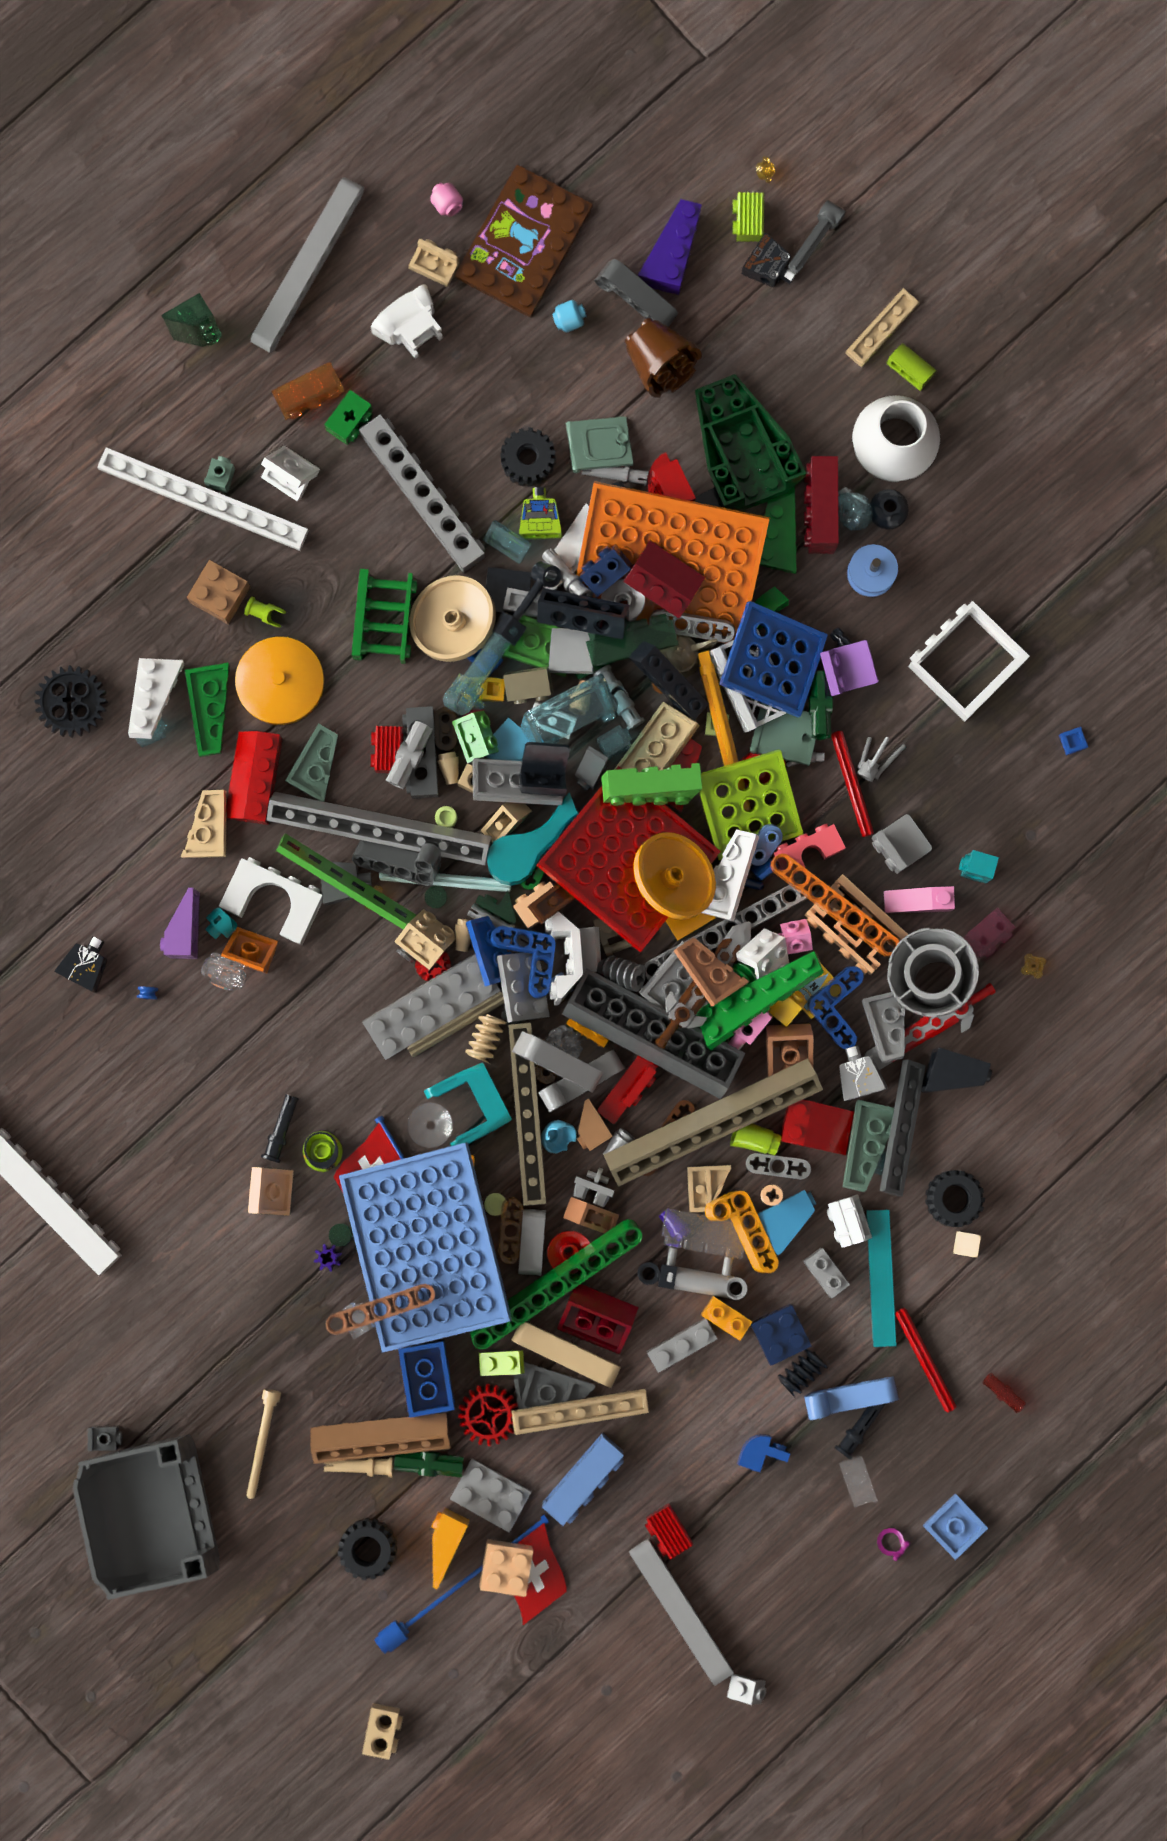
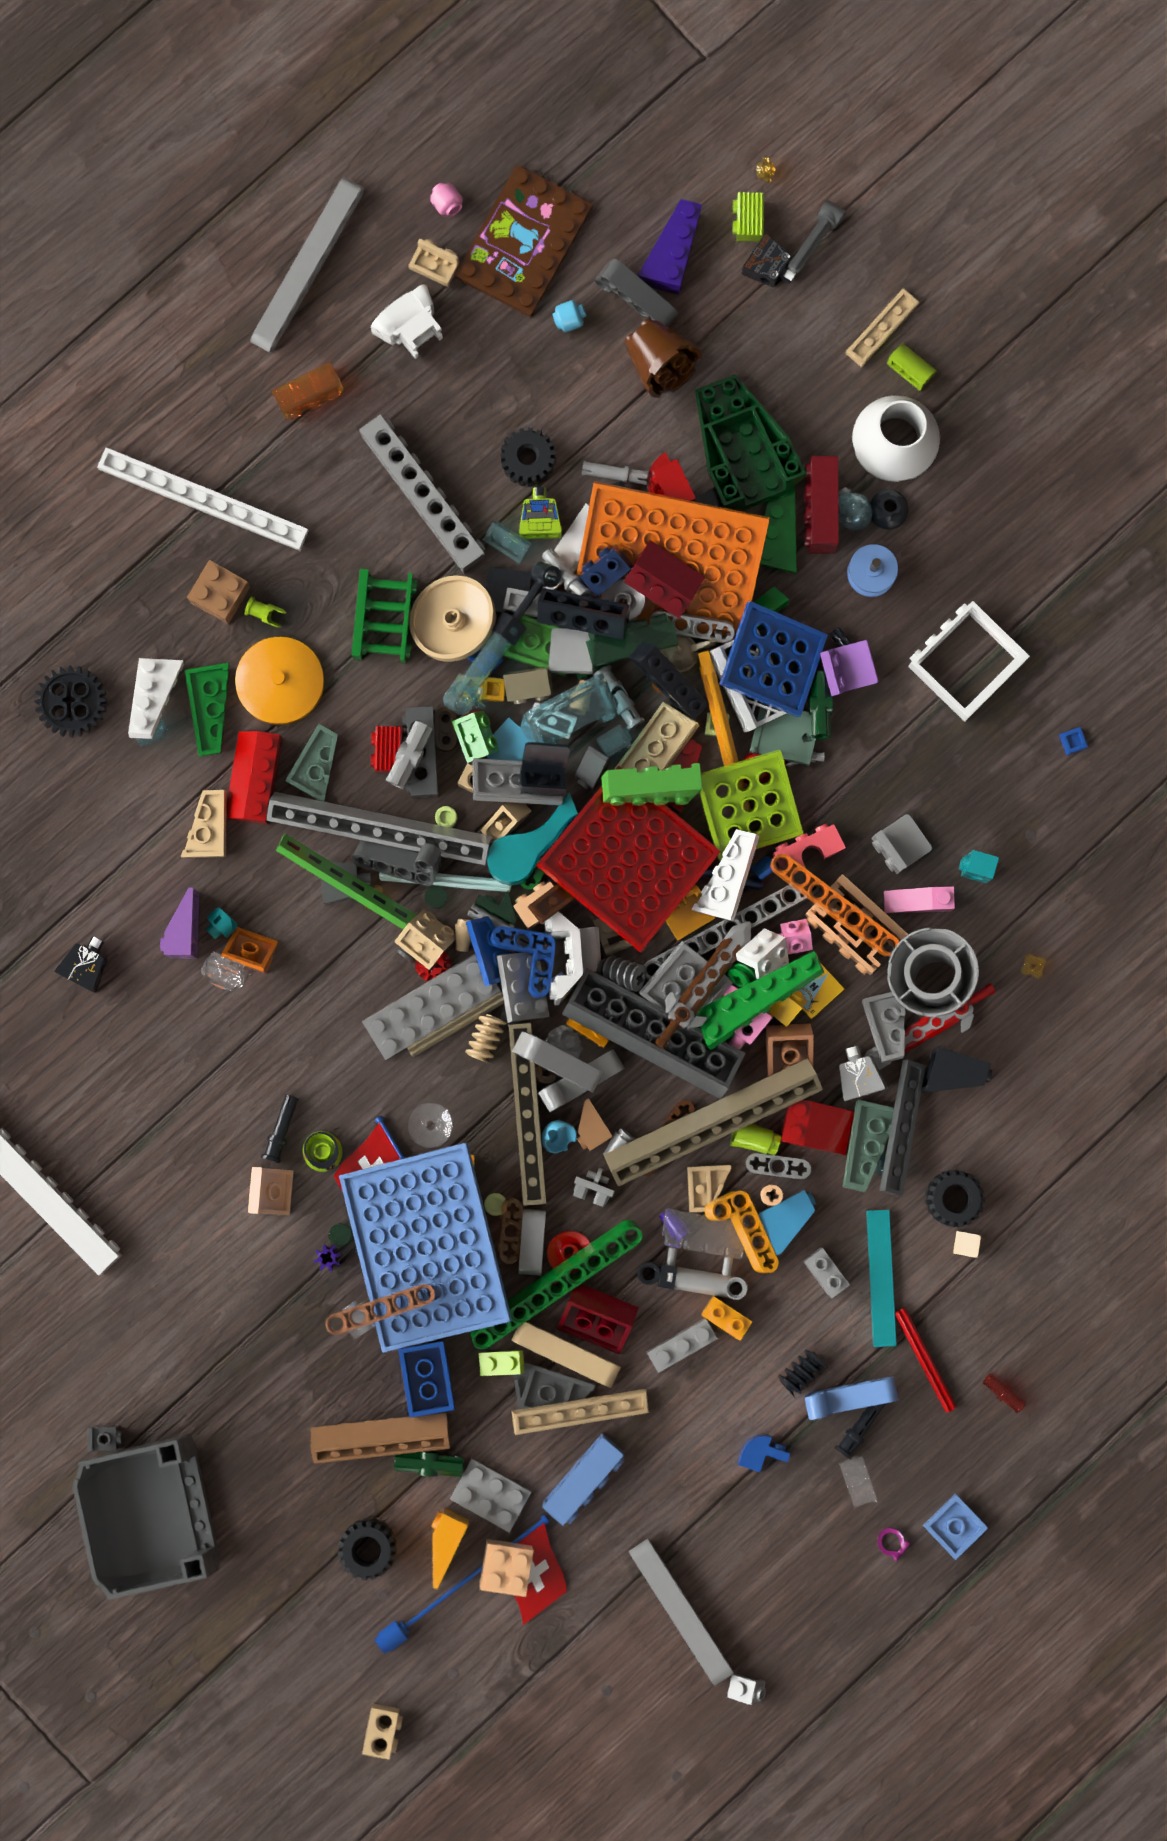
blue bush [137,986,158,1000] -> none
clear green slope [161,293,222,347] -> none
sand green brick [204,456,235,493] -> none
white arch [219,857,323,945] -> none
tan piece [247,1389,281,1499] -> none
white bracket [261,446,320,501] -> none
green brick [324,390,373,446] -> none
tan pin [324,1457,394,1478] -> none
teal connector [423,1062,512,1146] -> none
tan cone [437,752,459,785] -> none
red gear [458,1383,518,1446] -> none
nougat arch [563,1197,619,1234] -> none
sand green container [566,416,633,473] -> none
red bracket [597,1055,658,1124] -> none
light orange dish [634,833,716,919] -> none
red brick [645,1503,694,1559] -> none
nougat wing [674,937,749,1007] -> none
dark blue brick [751,1304,812,1366] -> none
medium blue plate [752,824,783,866] -> none
blue beam [807,966,864,1049] -> none
white brick [827,1195,872,1247] -> none
red axle [831,731,874,837] -> none
light grey plant [857,737,906,782] -> none
clear pink brick [962,907,1016,958] -> none

